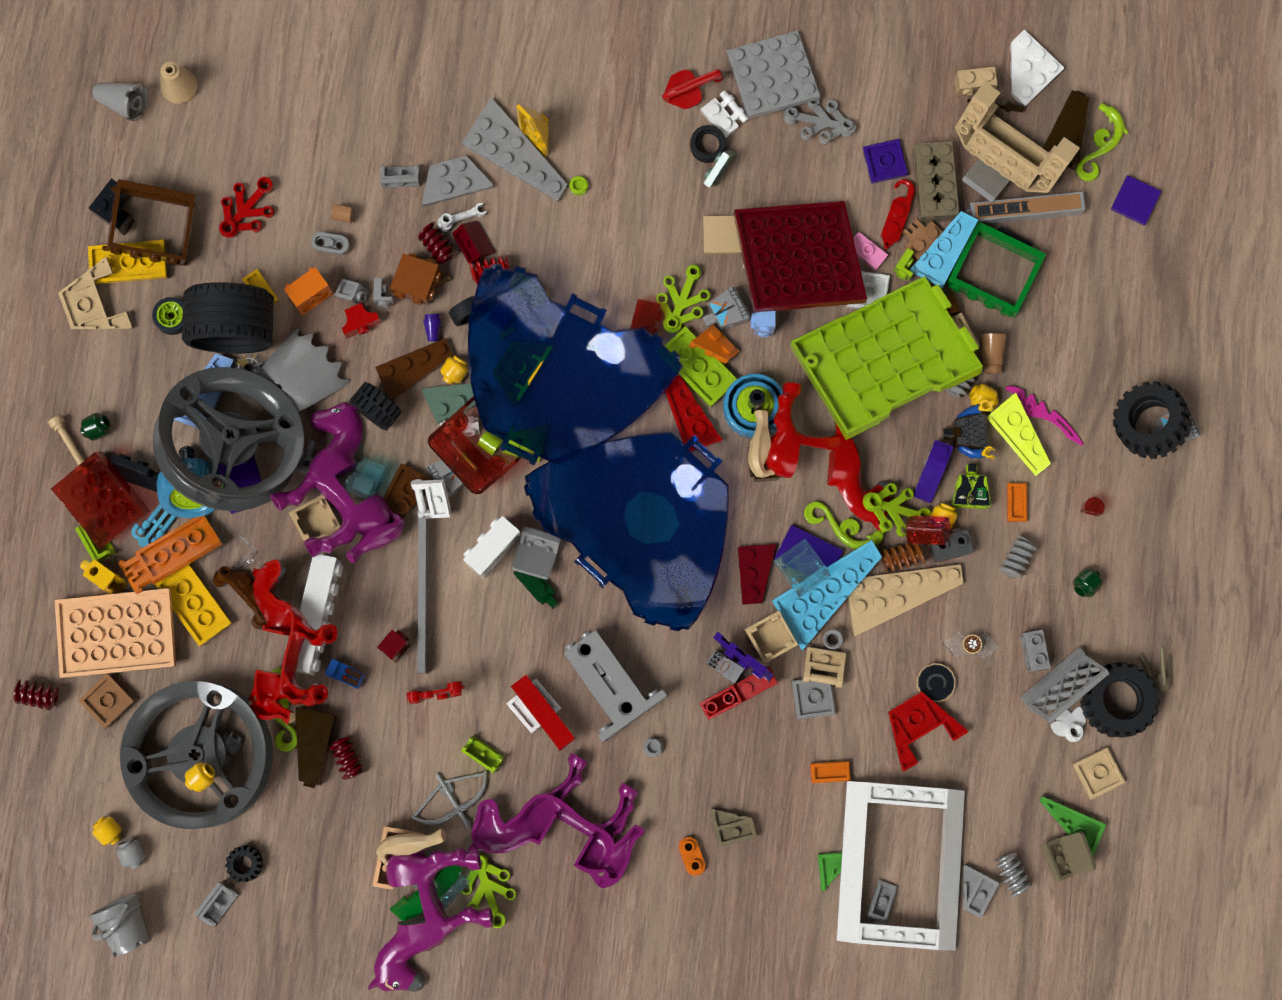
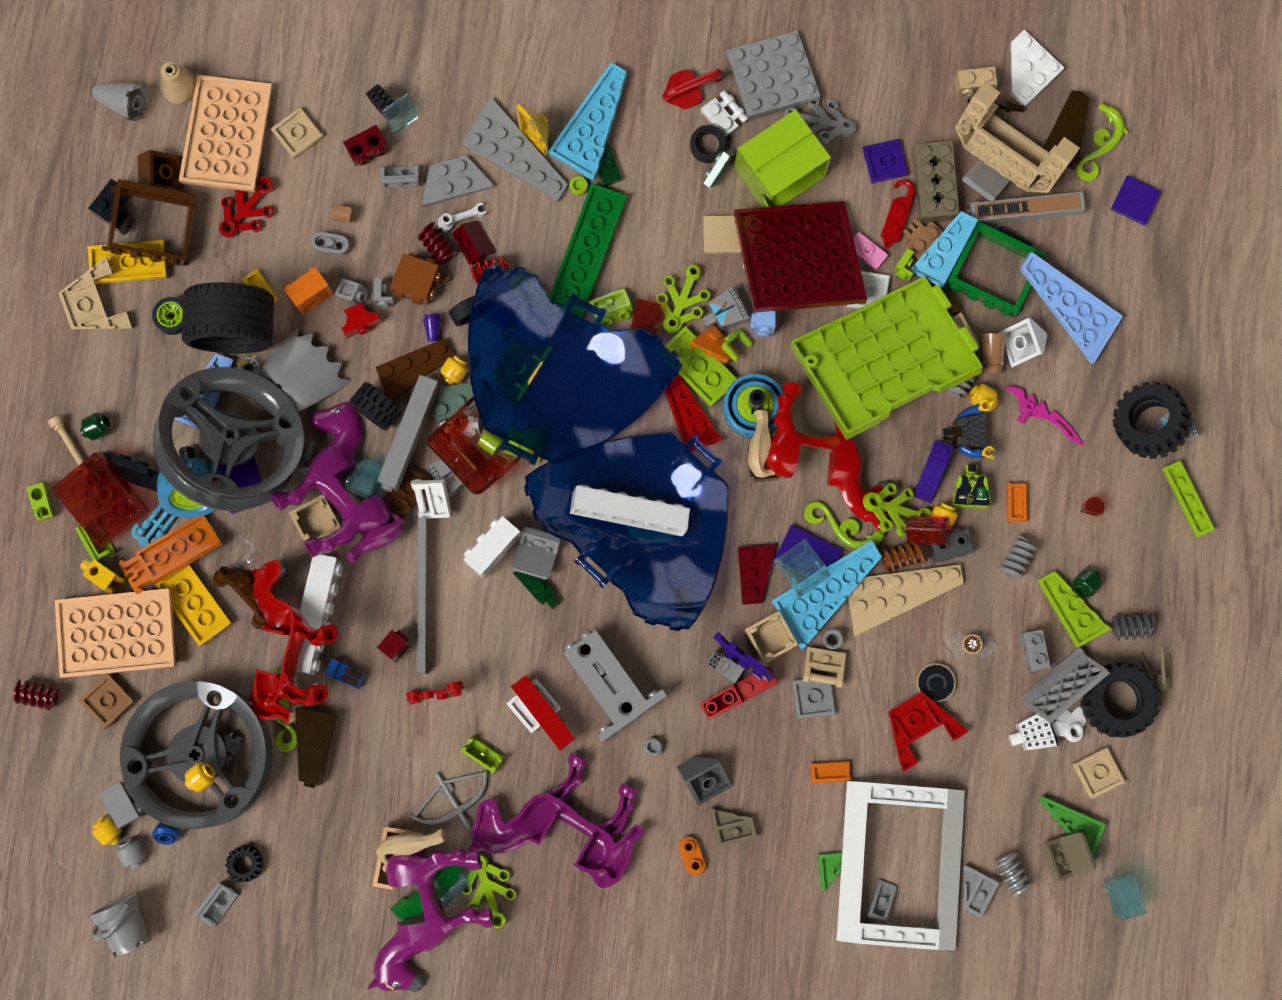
dark red piece [329,735,366,780] -> none
neon yellow wing [986,393,1051,476] -> none
none -> lime leg [26,482,55,521]
none -> light grey brick [99,782,143,829]
none -> reddish brown slope [137,150,183,192]
none -> blue cone [152,822,180,845]
none -> light nougat plate [179,75,273,192]
none -> tan tile [271,107,324,159]
none -> dark red brick [343,125,389,167]
none -> black tyre [366,84,400,120]
none -> light grey brick [377,375,440,492]
none -> clear light blue piece [382,93,418,134]
none -> green plate [540,183,627,336]
none -> medium azure wing [548,62,627,182]
none -> white brick [570,485,690,536]
none -> lime bracket [589,288,634,329]
none -> dark green plate [598,145,622,187]
none -> dark grey slope [677,757,732,806]
none -> lime piece [722,329,752,361]
none -> lime piece [734,109,831,207]
none -> white slope [999,318,1047,367]
none -> white torso [1008,712,1059,751]
none -> light blue wing [1019,252,1123,364]
none -> lime wing [1037,571,1111,649]
none -> clear light blue container [1102,873,1148,920]
none -> dark grey piece [1111,614,1155,641]
none -> lime plate [1162,460,1215,538]

